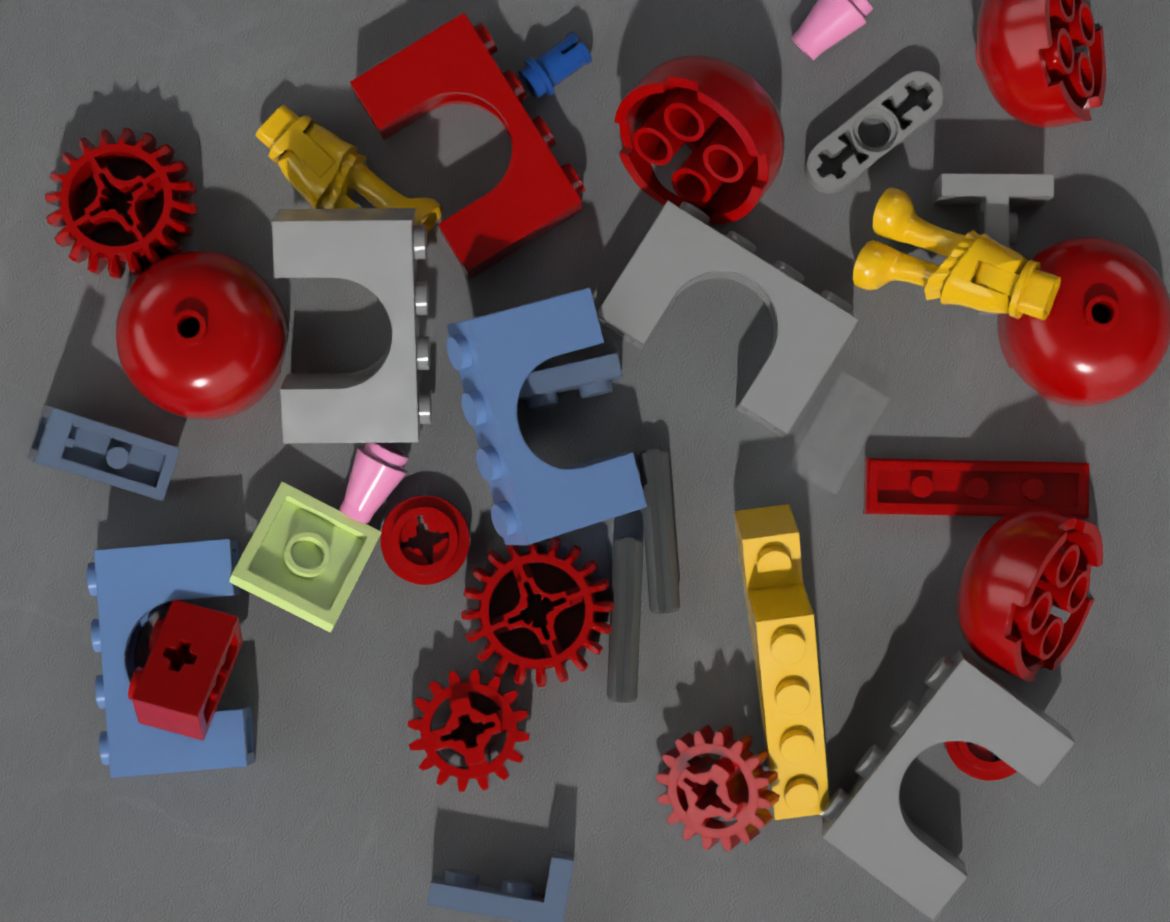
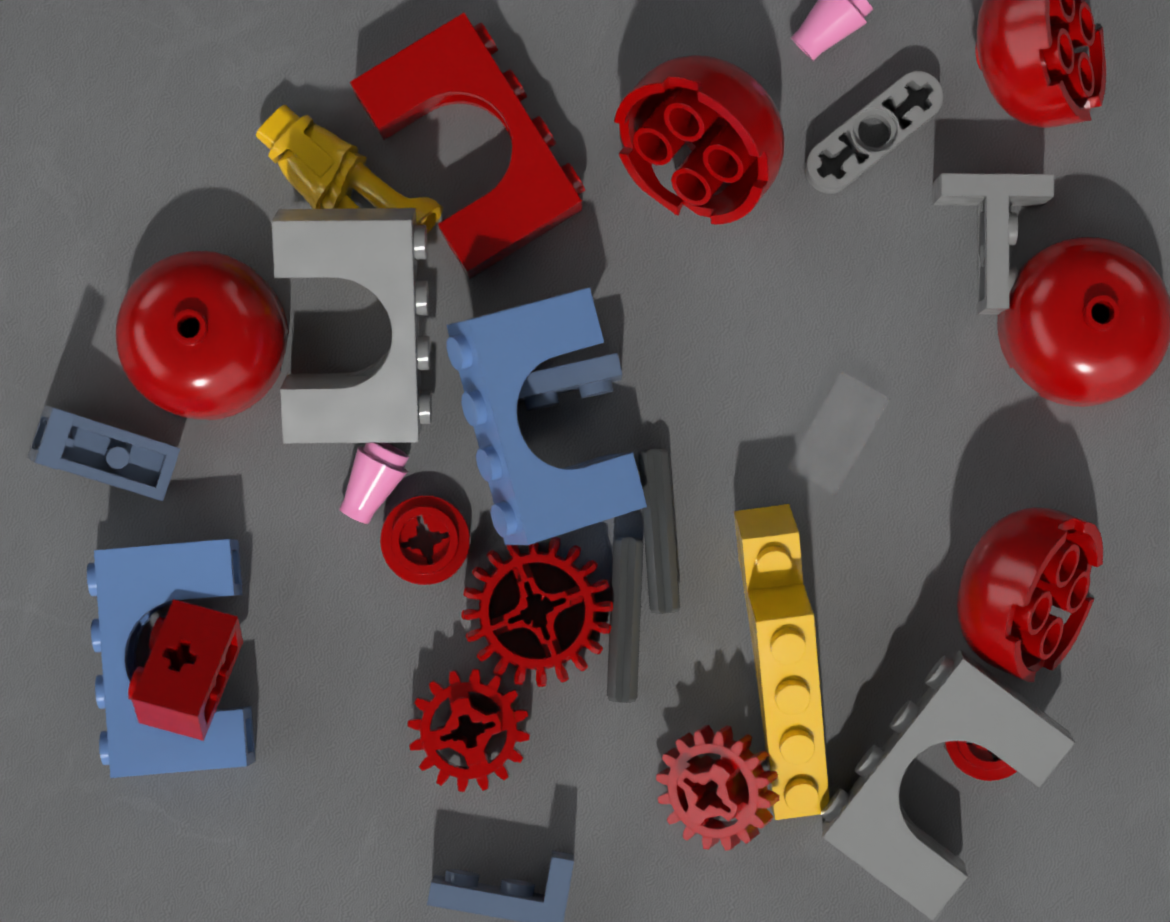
red gear [45,128,198,279] -> none
yellowish green plate [229,482,382,633] -> none
blue pin [519,32,592,98] -> none
light grey arch [597,201,859,438] -> none
yellow piece [853,187,1061,320] -> none
red tile [863,458,1089,519] -> none

